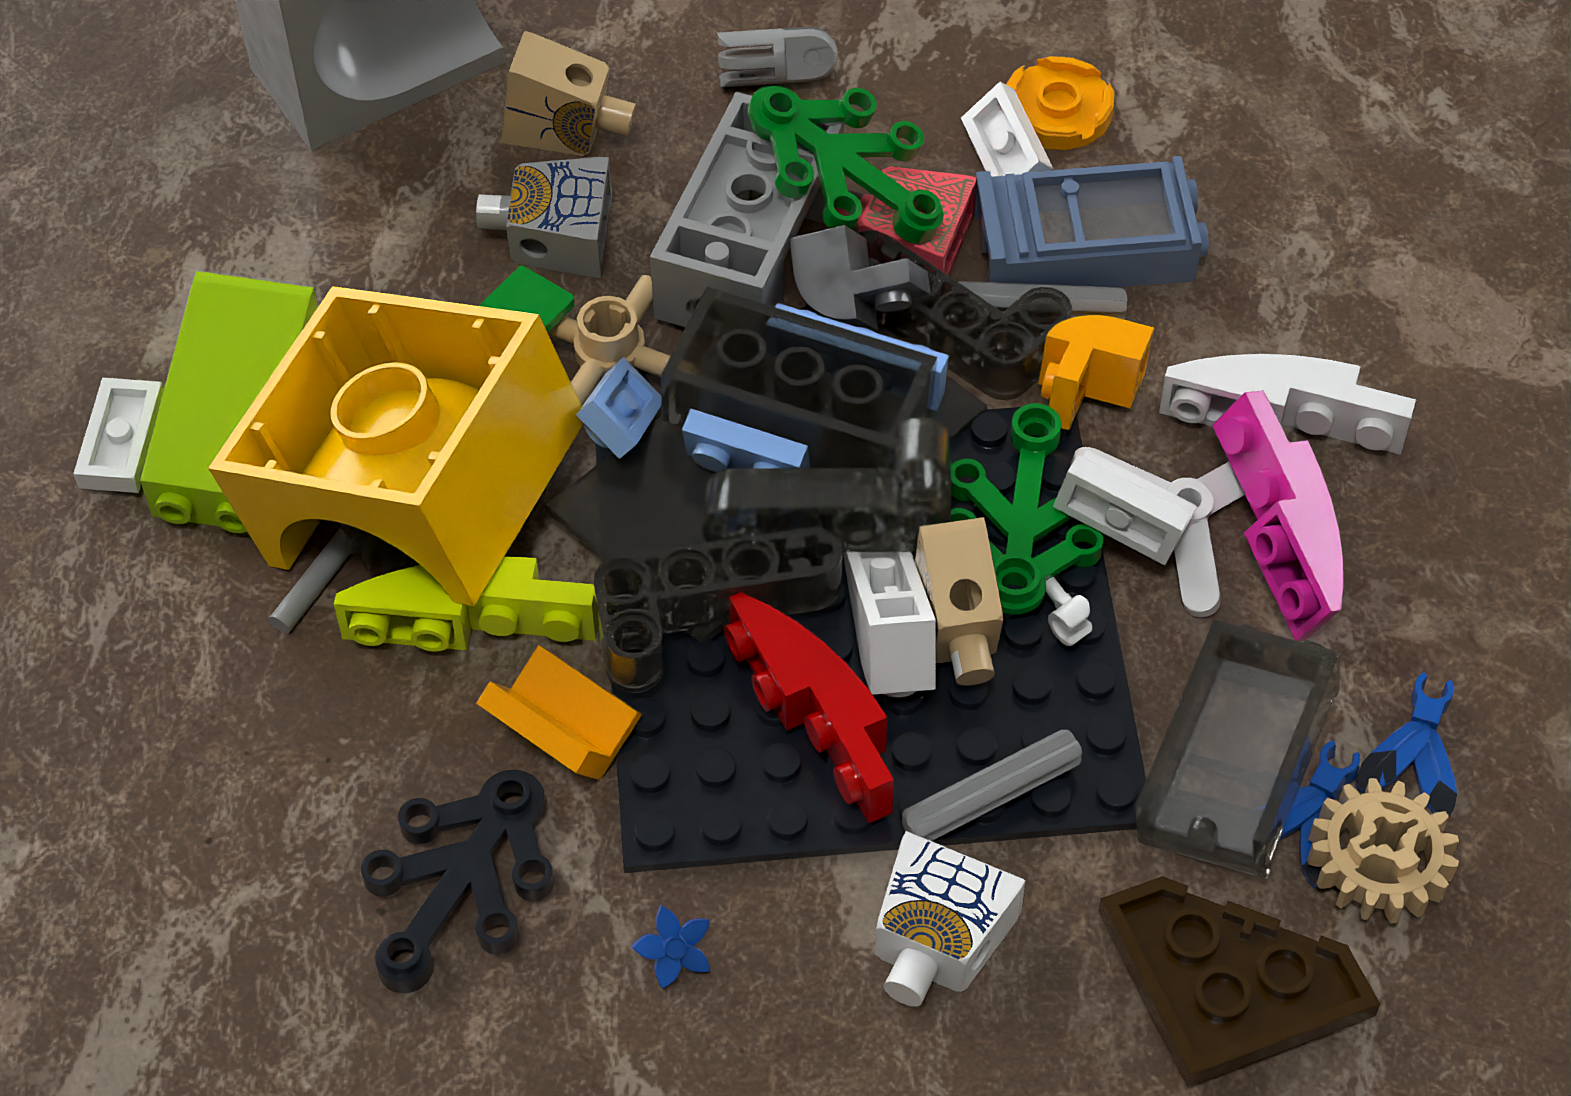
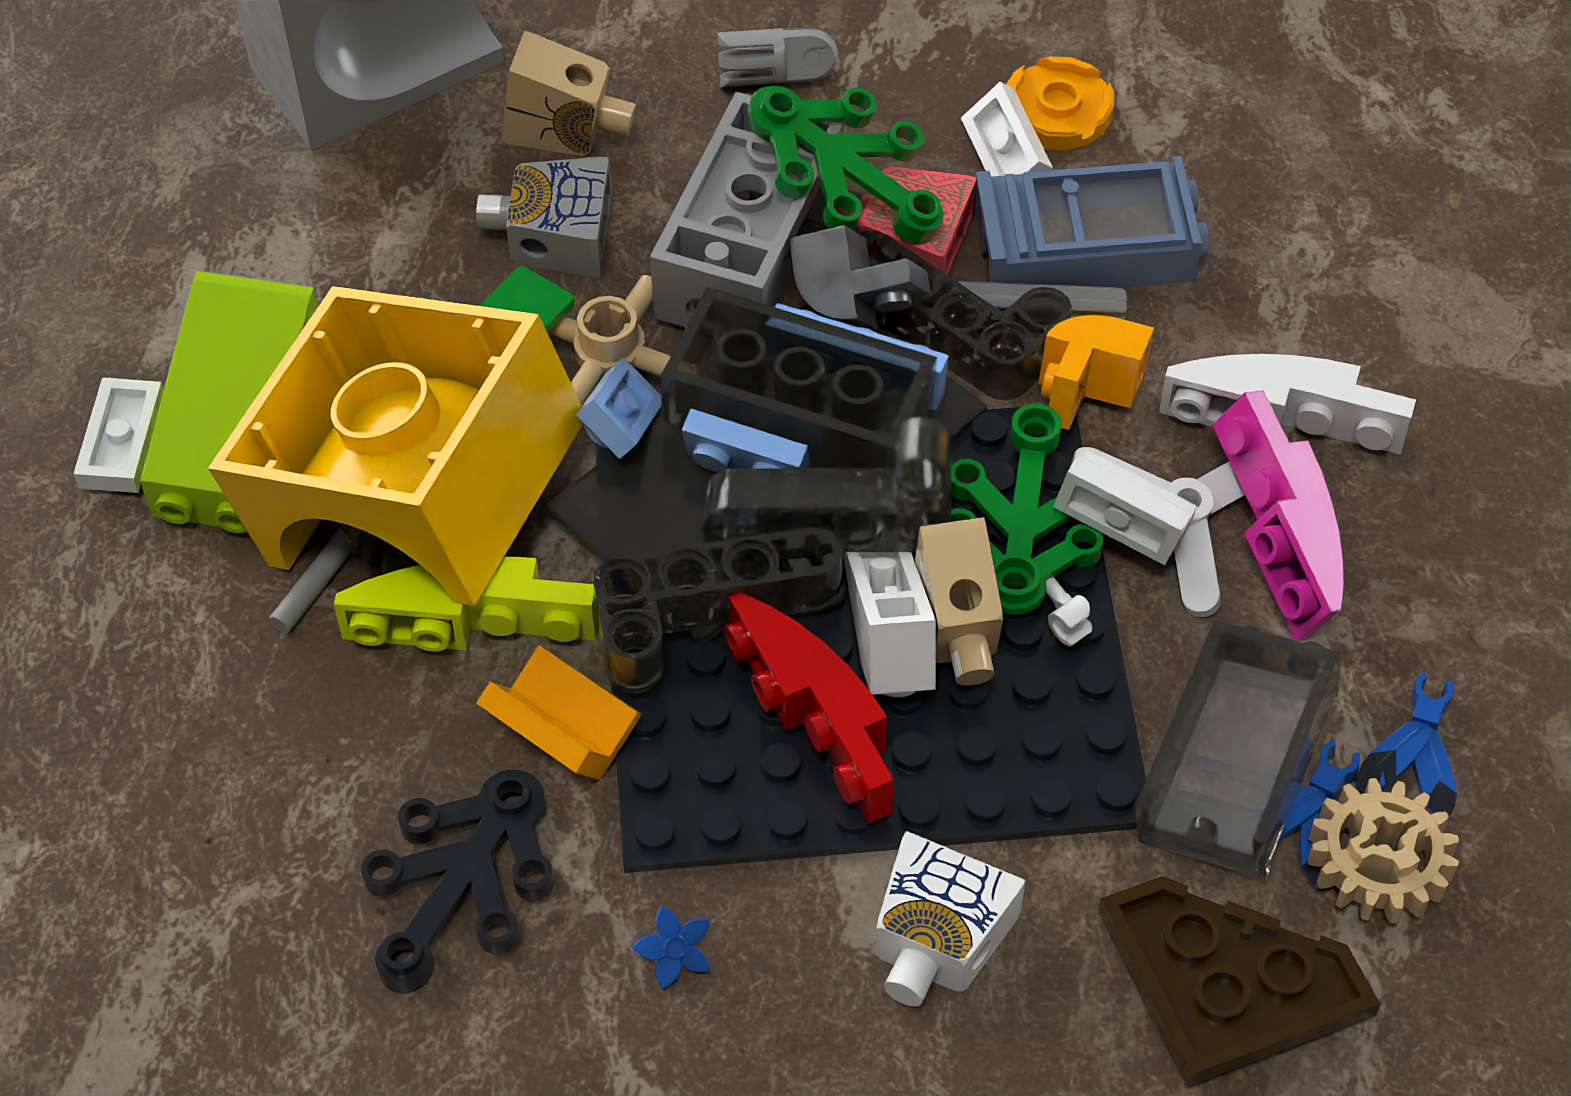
light grey axle [902,730,1082,841] -> none

